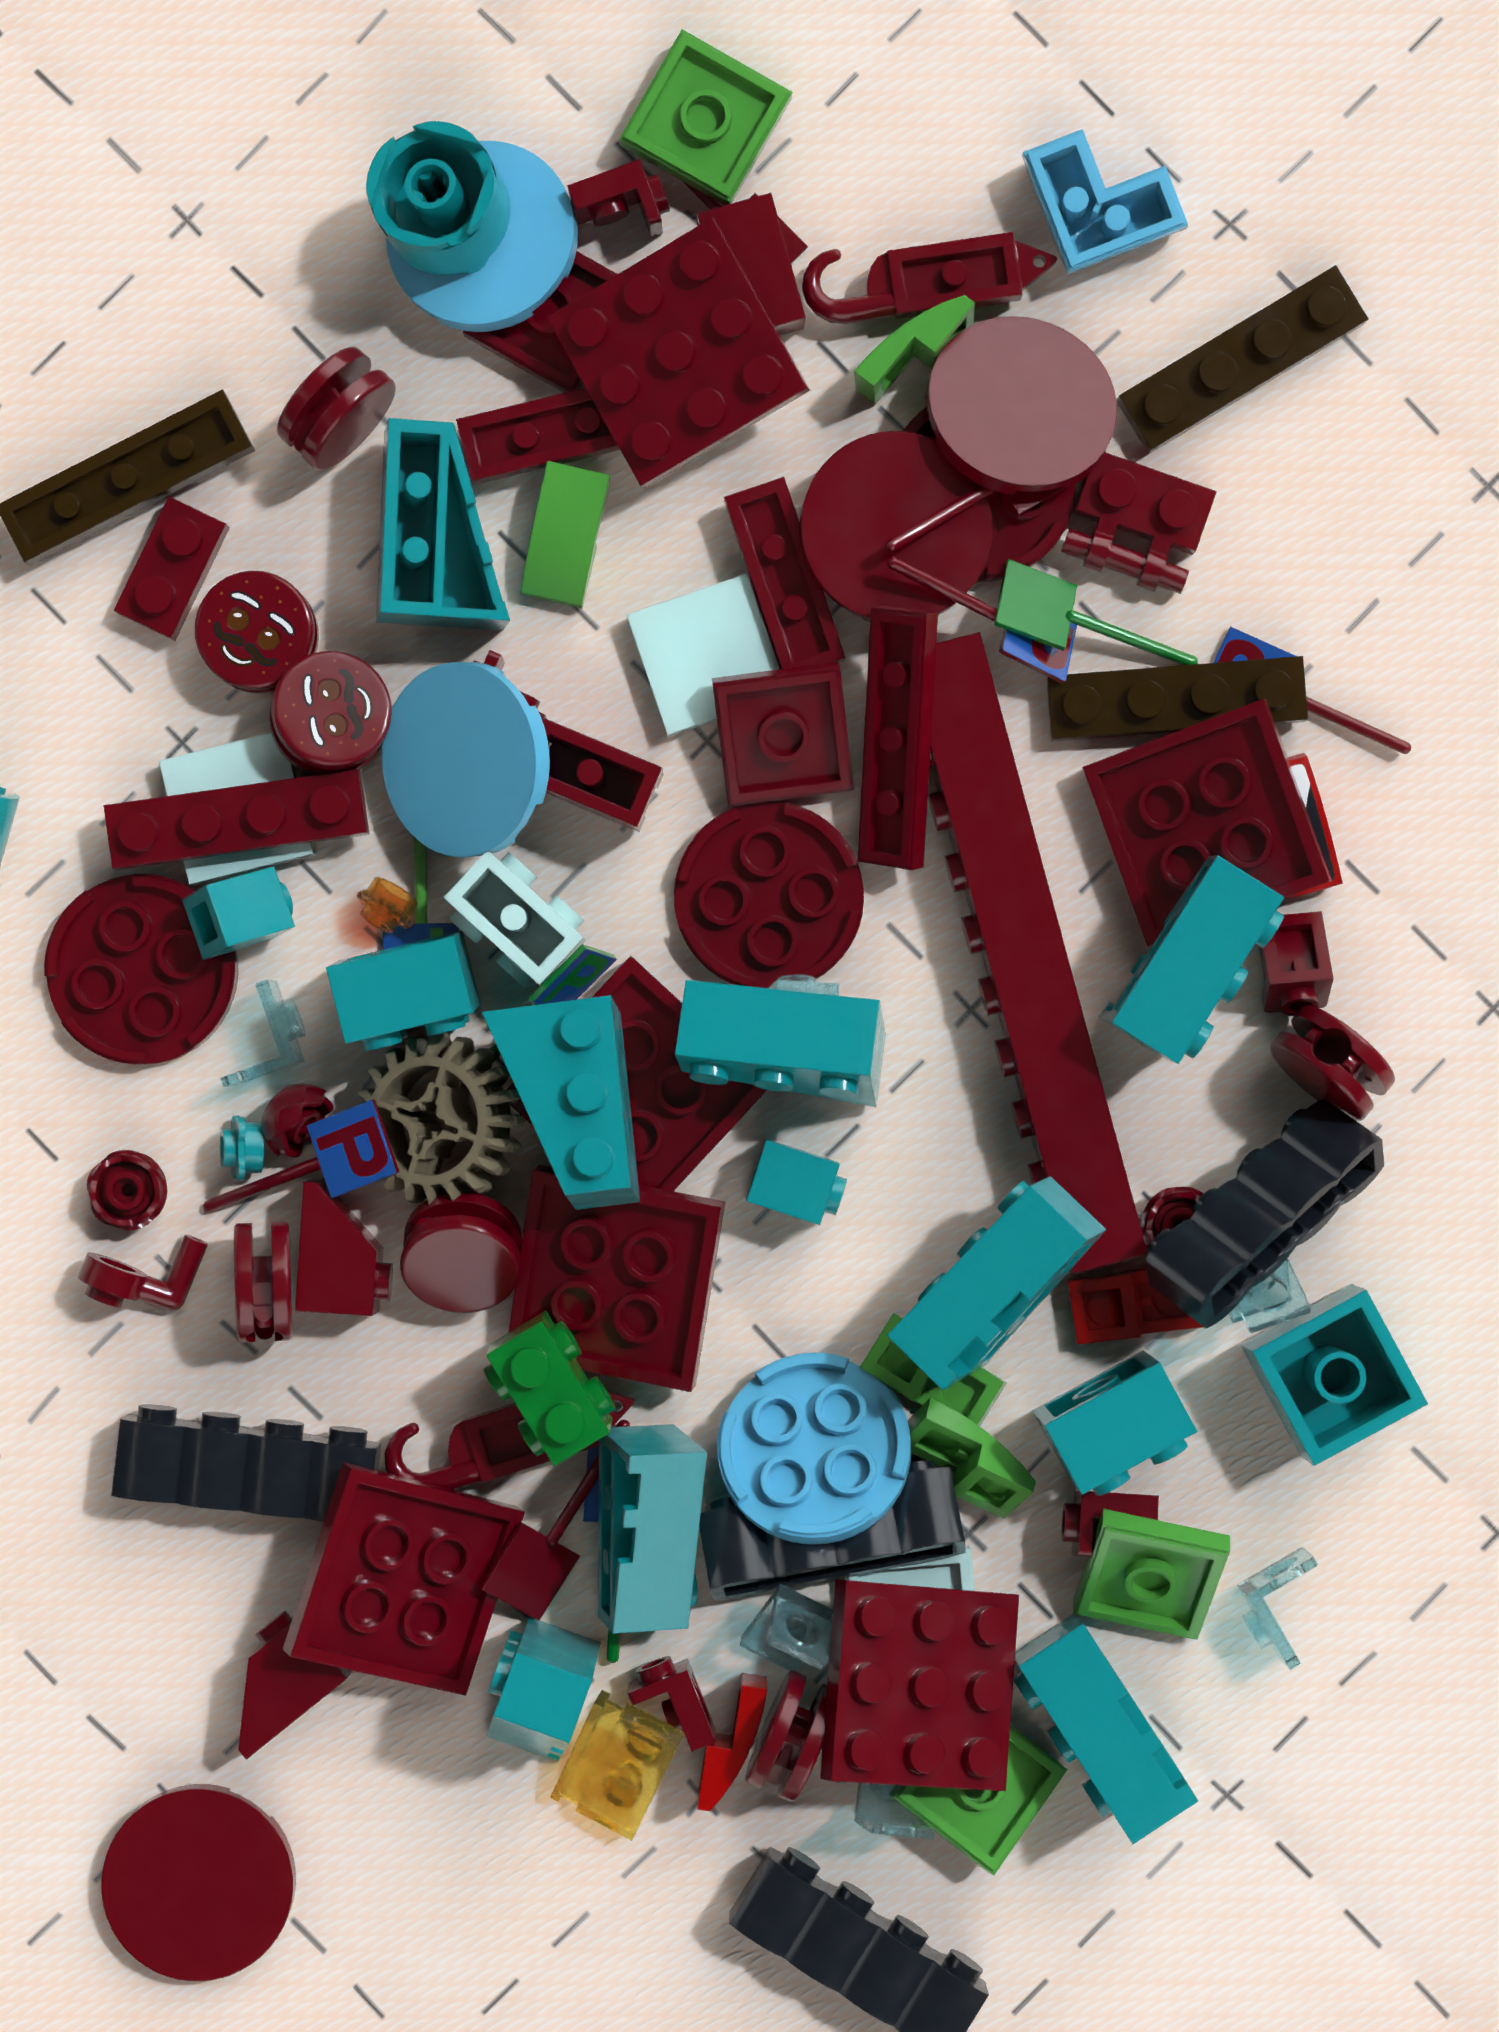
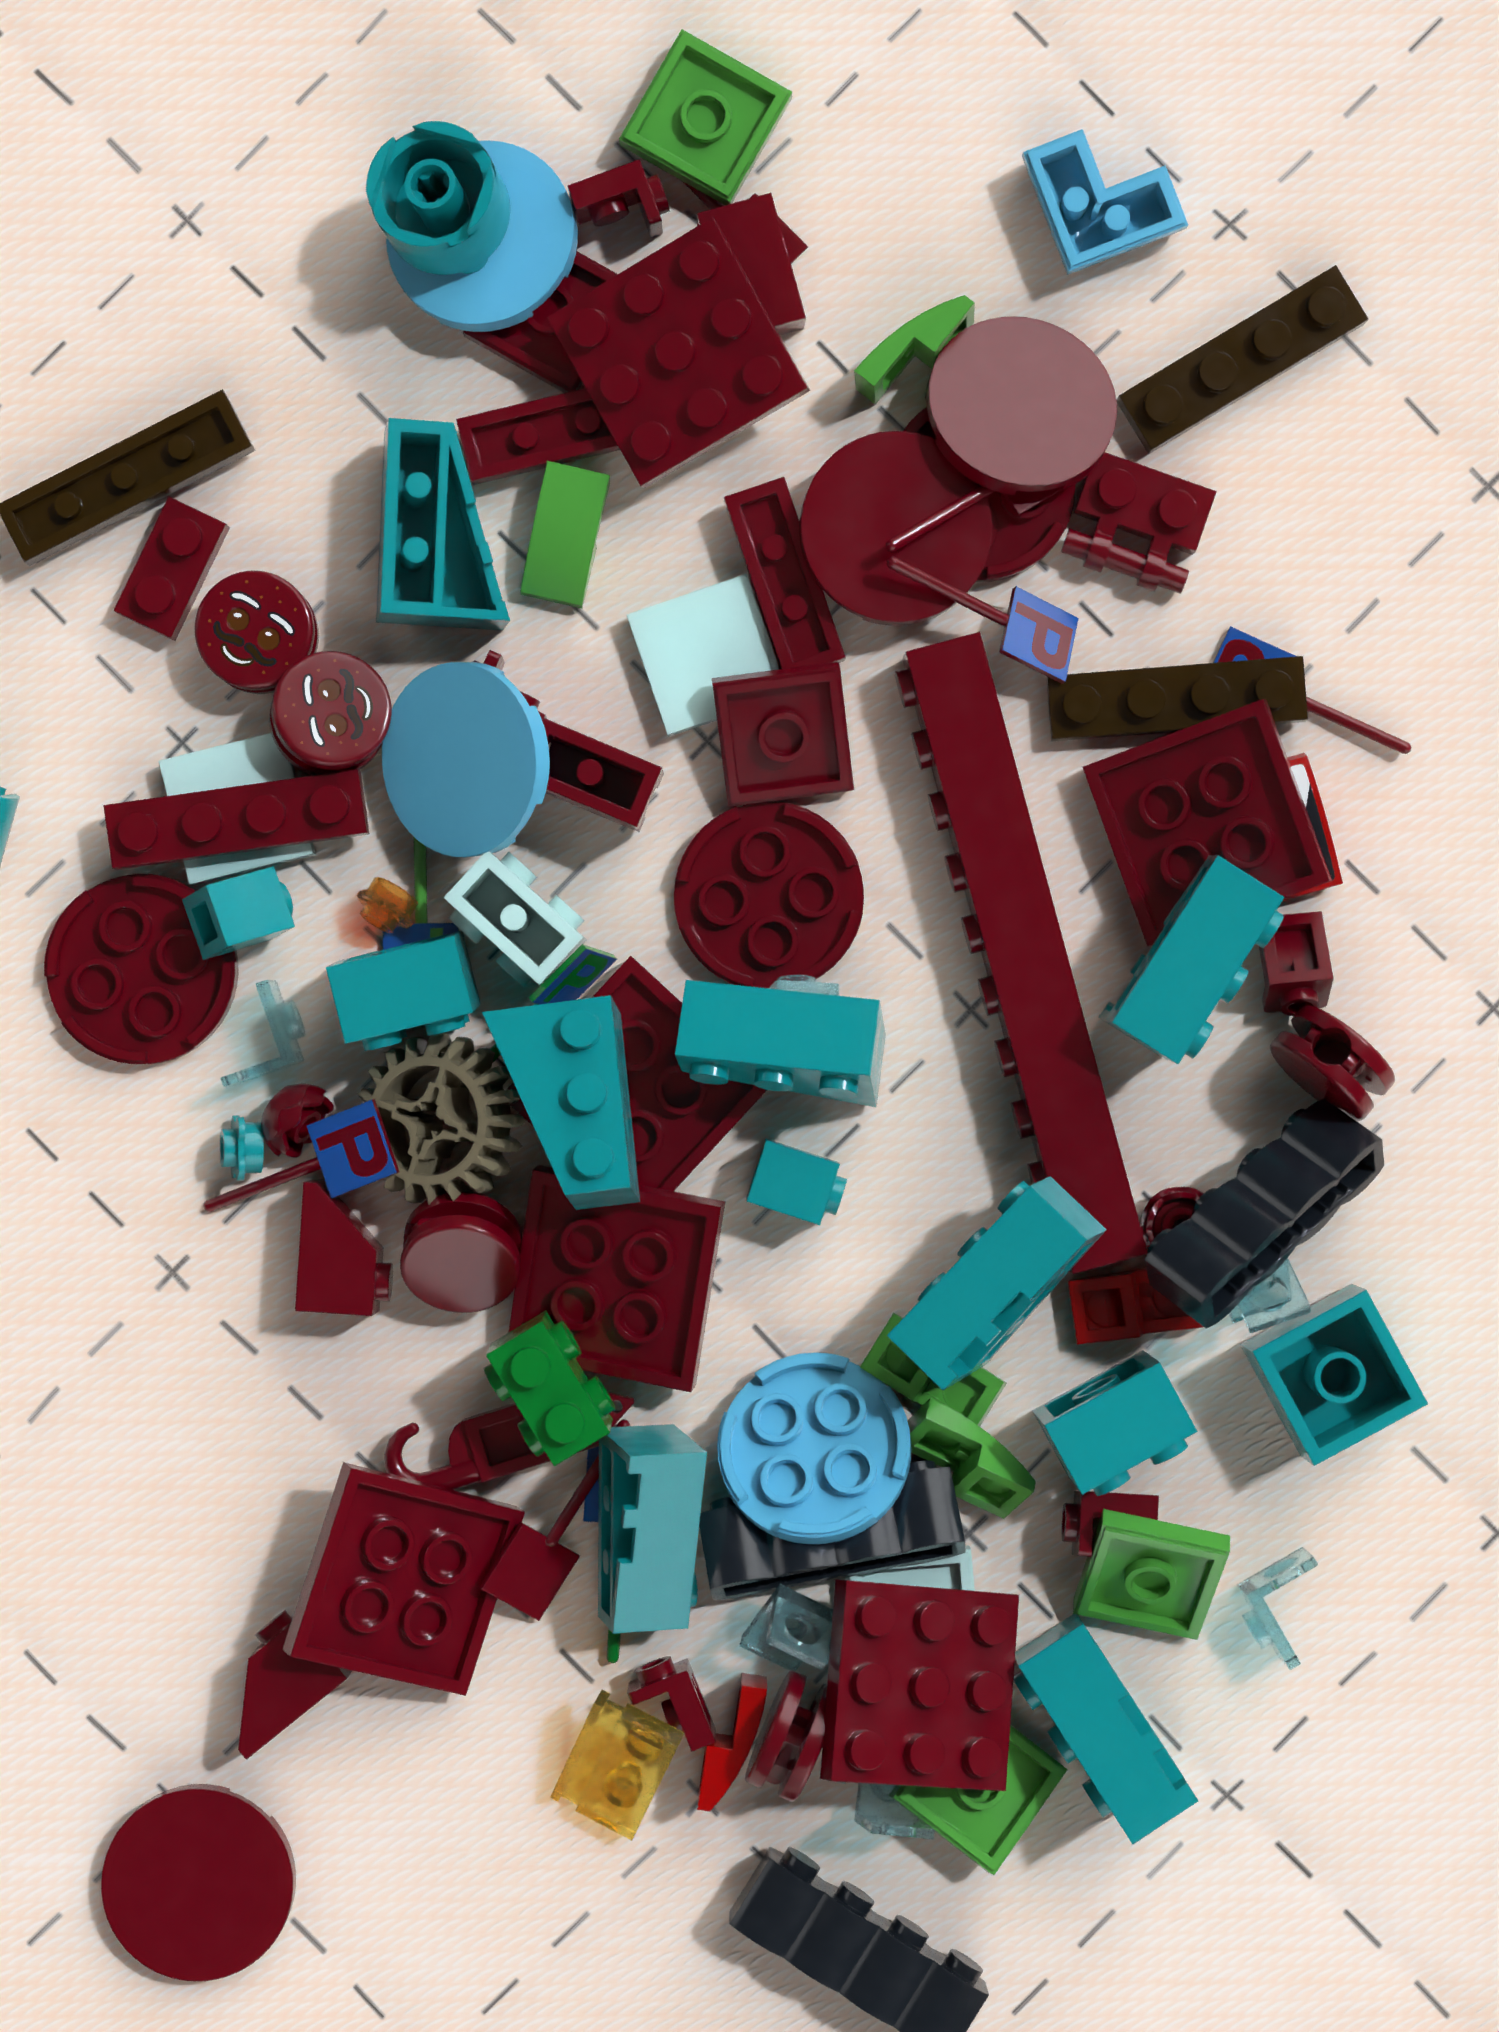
dark red plate [78,1234,208,1311] -> none
dark red plate [87,1150,168,1231] -> none
black brick [111,1404,381,1522] -> none
dark red head [234,1221,293,1343] -> none
dark red head [277,347,396,470] -> none
teal wedge [487,1617,601,1762] -> none
dark red plate [802,232,1058,324] -> none
dark red tile [858,606,938,870] -> none
piece [993,559,1198,665] -> none

